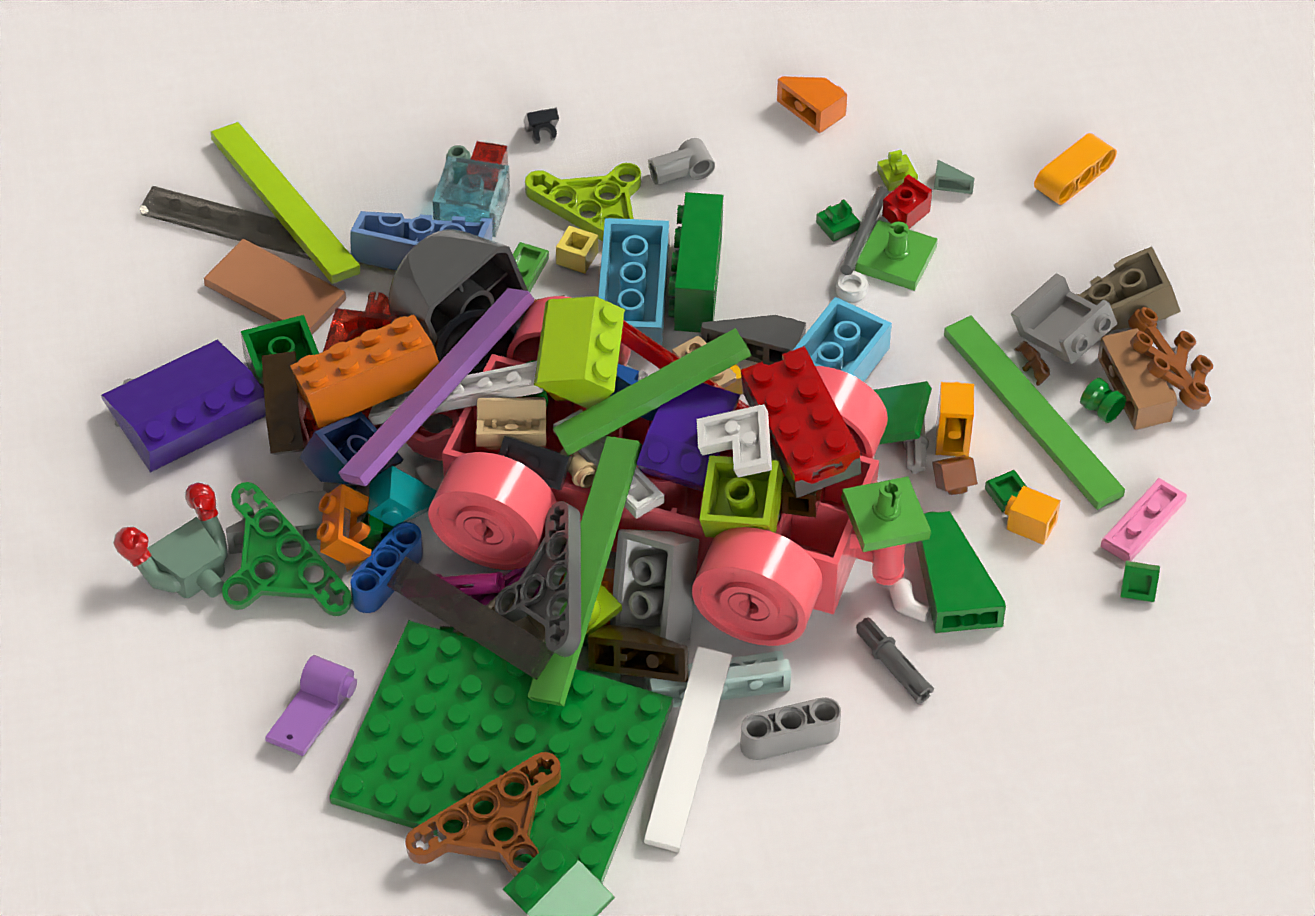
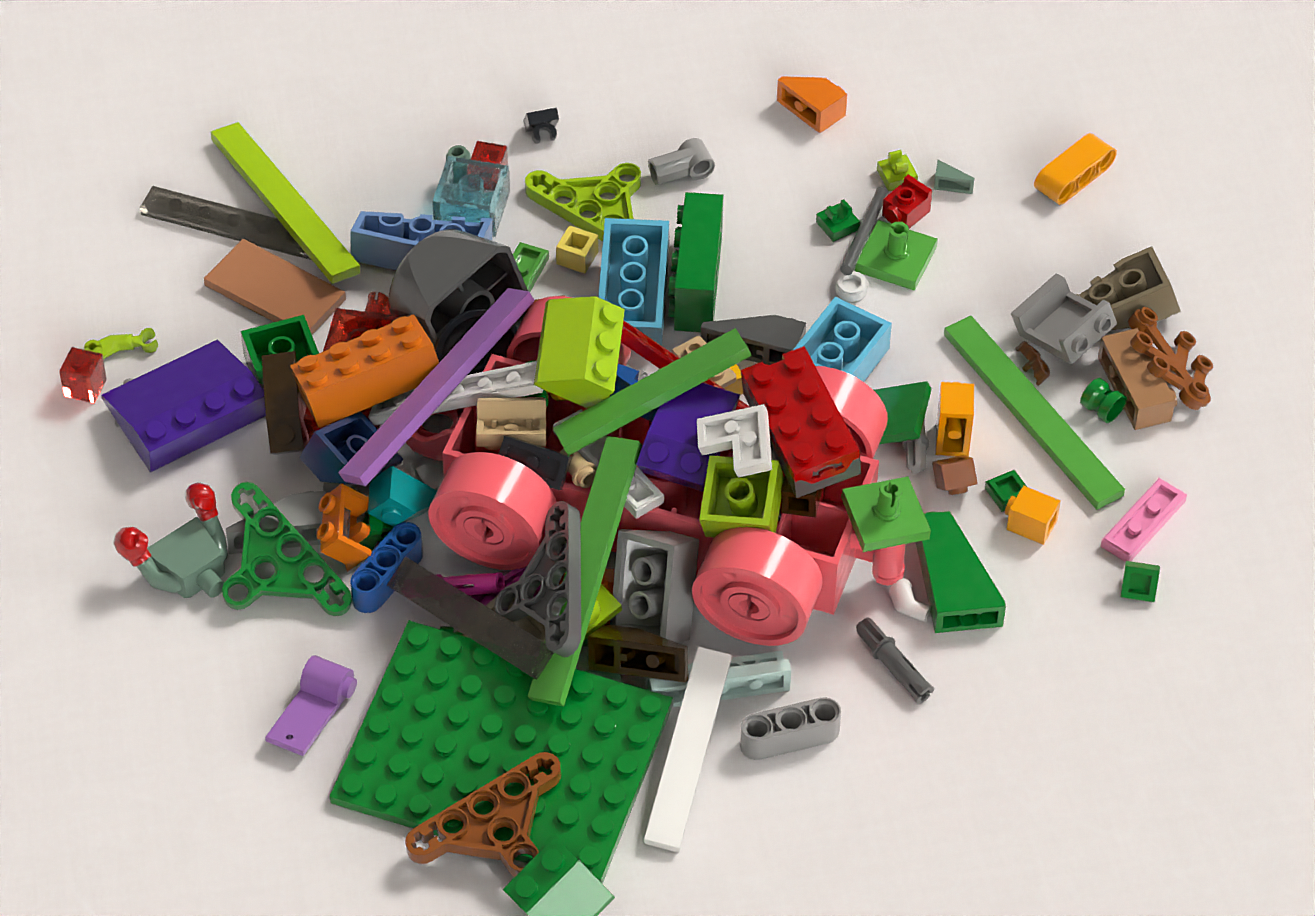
none -> clear red brick [59,347,107,404]
none -> lime arm [84,328,158,363]

